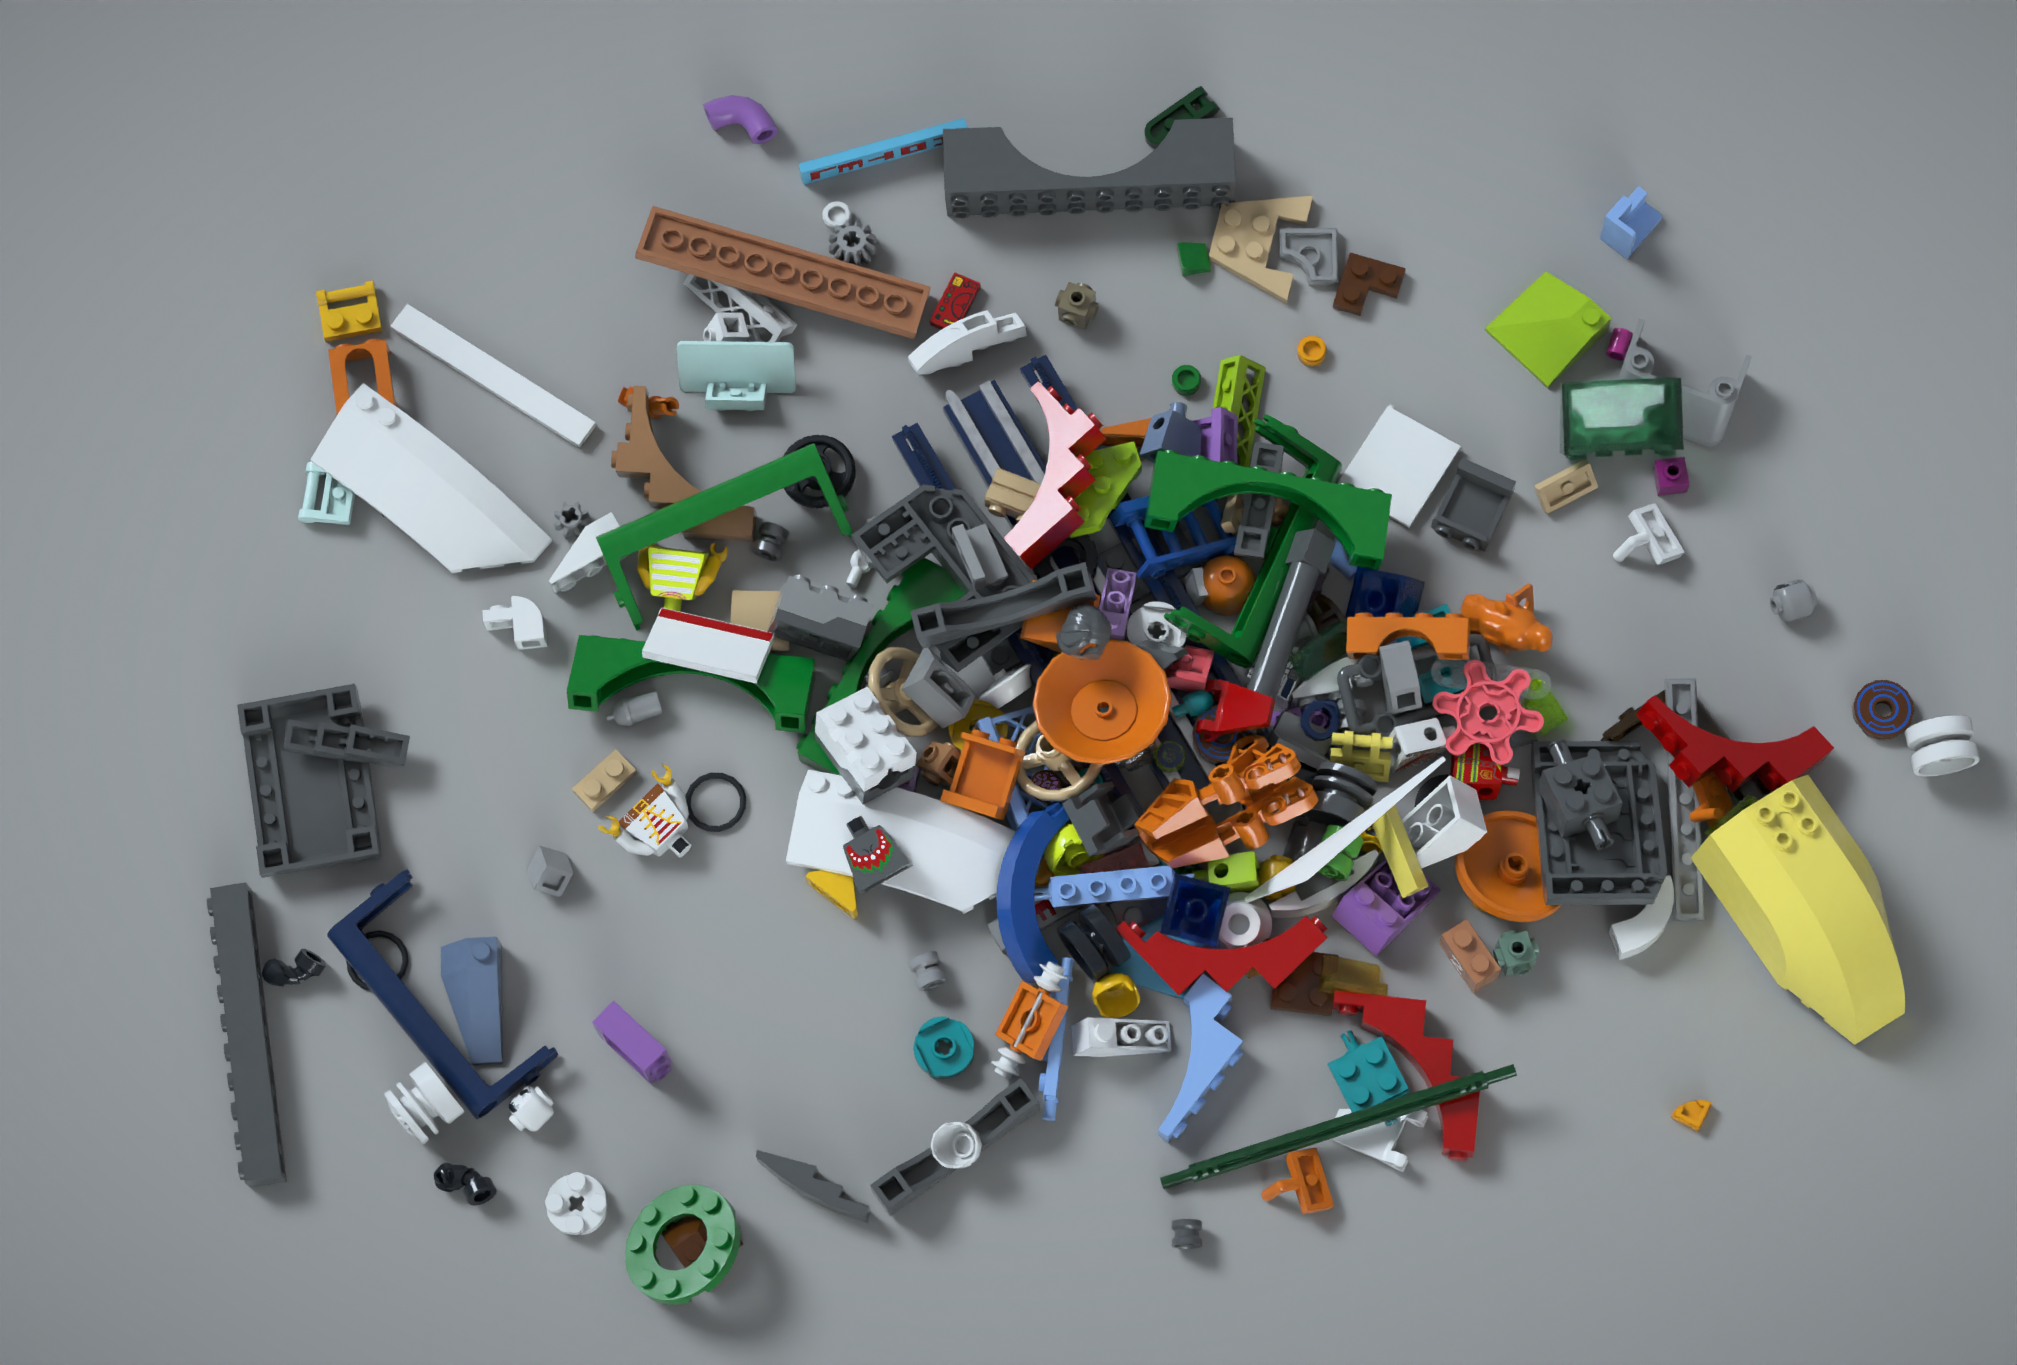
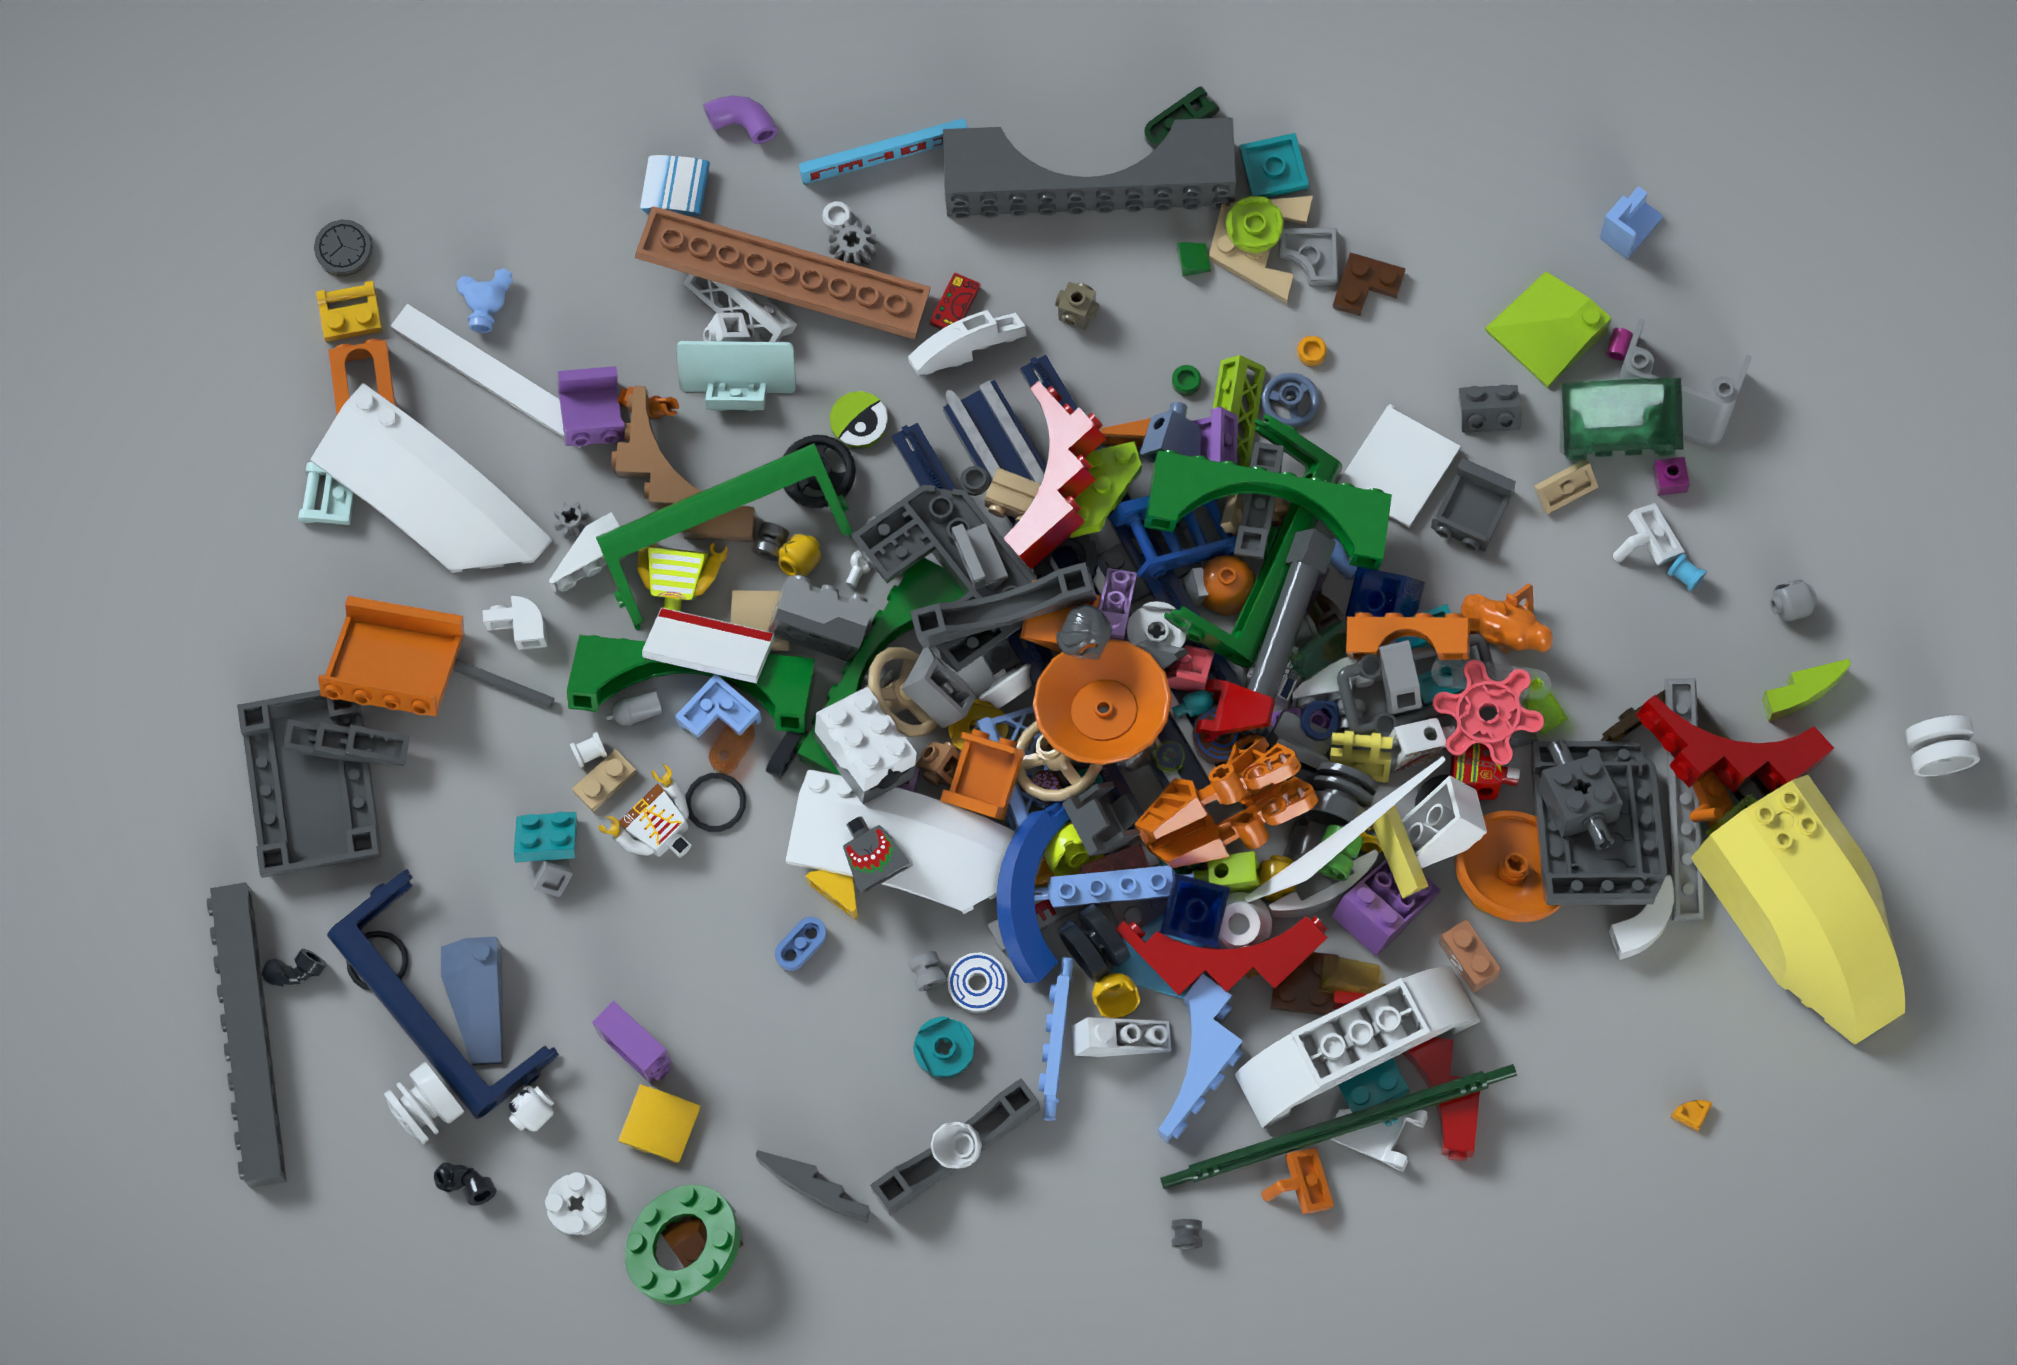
orange plate [991,961,1069,1079] -> none
sand green brick [1493,929,1540,976] -> none
reddish brown tile [1852,680,1914,740] -> none
none -> dark grey tile [314,219,373,276]
none -> orange panel [318,596,465,717]
none -> dark grey bar [453,659,555,709]
none -> light blue animal [457,268,513,333]
none -> teal plate [514,812,578,863]
none -> medium lavender panel [558,366,625,447]
none -> white bush [570,732,607,768]
none -> yellow slope [618,1084,701,1164]
none -> dark azure slope [640,156,710,216]
none -> light blue panel [675,674,762,738]
none -> clear orange plate [709,724,755,774]
none -> black beam [766,731,808,779]
none -> medium blue plate [775,917,827,971]
none -> yellow head [778,534,822,577]
none -> tile [829,391,888,449]
none -> white tile [947,952,1008,1014]
none -> dark grey plate [960,466,990,496]
none -> lime tile [1226,196,1284,253]
none -> white slope [1235,966,1480,1129]
none -> teal plate [1239,133,1309,198]
none -> sand blue piece [1261,373,1320,428]
none -> dark grey bracket [1459,384,1521,432]
none -> medium azure bush [1667,553,1707,592]
none -> lime slope [1762,659,1851,722]

